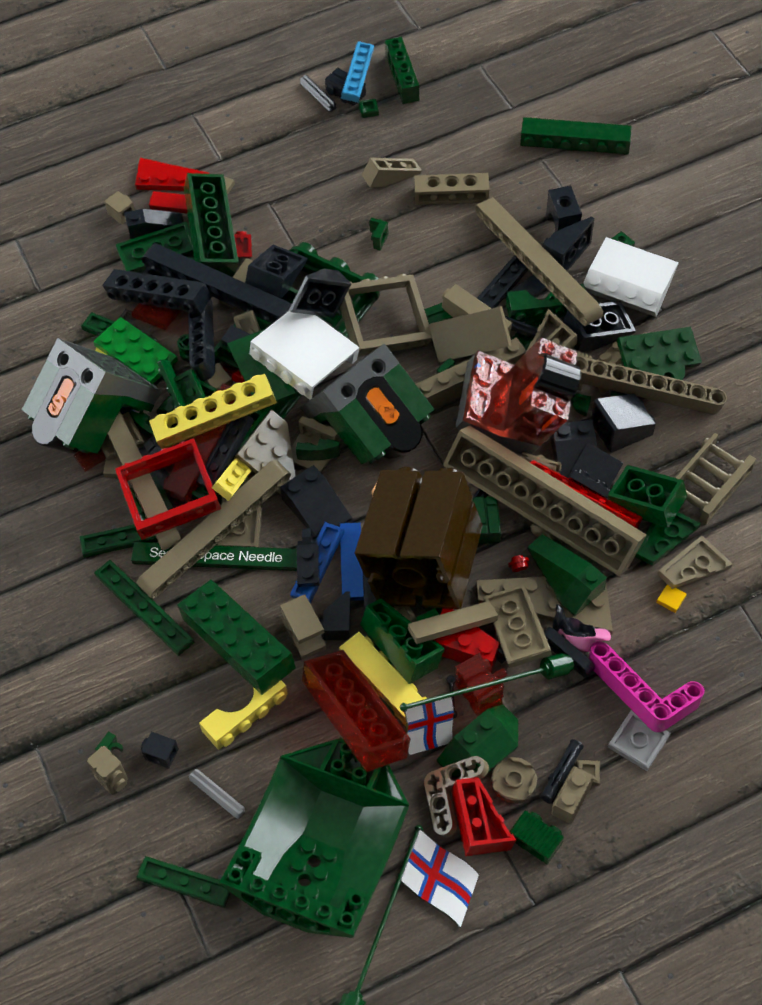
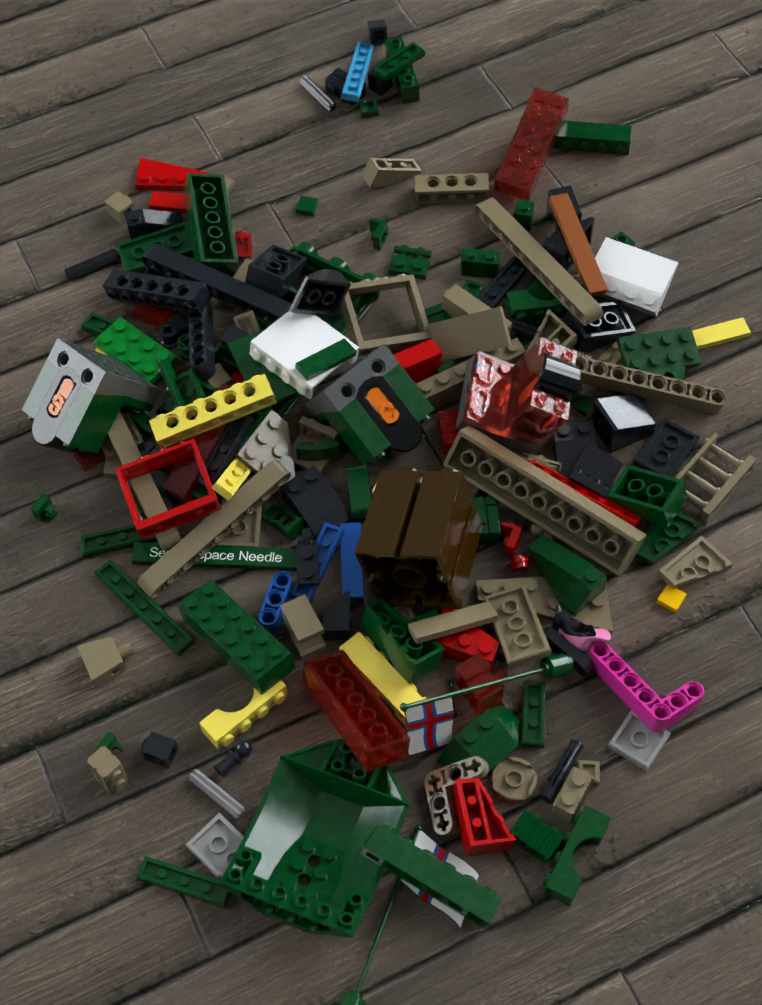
none -> dark green tile [31,493,58,522]
none -> black axle [64,249,118,279]
none -> dark tan torso [77,637,134,689]
none -> black piece [159,312,189,349]
none -> light grey tile [185,813,244,878]
none -> black pin [214,740,253,777]
none -> blue beam [258,571,293,635]
none -> dark green slope [261,501,306,541]
none -> dark green tile [295,338,357,381]
none -> dark green tile [296,195,319,217]
none -> dark green beam [345,464,371,520]
none -> dark green brick [360,823,502,928]
none -> black brick [367,19,388,45]
none -> black brick [368,63,393,96]
none -> dark green tile [373,42,425,81]
none -> dark green plate [389,245,432,280]
none -> red brick [394,339,443,384]
none -> red brick [438,409,459,455]
none -> dark green brick [460,248,501,279]
none -> dark green tile [463,279,485,298]
none -> clear red brick [495,87,569,201]
none -> red bracket [501,522,522,558]
none -> dark green brick [513,199,535,231]
none -> dark green tile [521,681,546,748]
none -> dark green tile [527,279,551,300]
none -> dark green arch [543,805,611,907]
none -> dark orange tile [549,193,608,296]
none -> black tile [633,418,700,477]
none -> light yellow tile [692,317,751,350]

